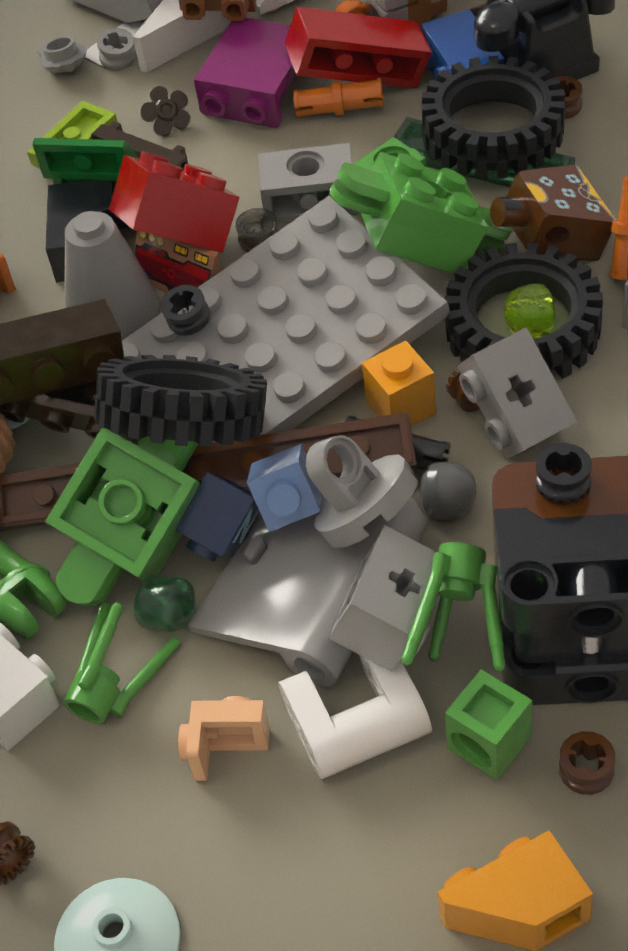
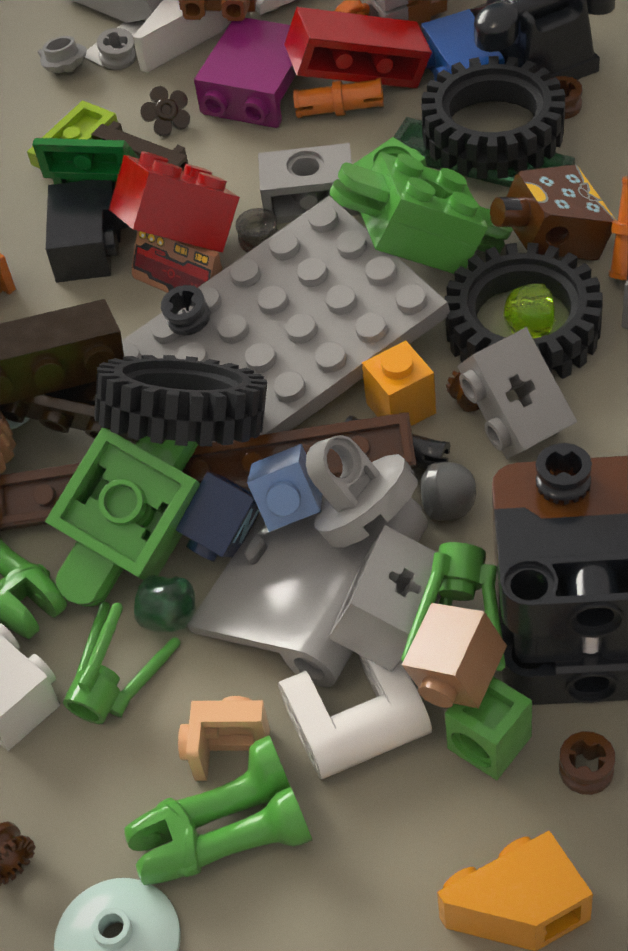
light grey cone [64,211,160,340] -> none
none -> bright green piece [124,735,312,885]
none -> medium nougat brick [402,603,507,709]

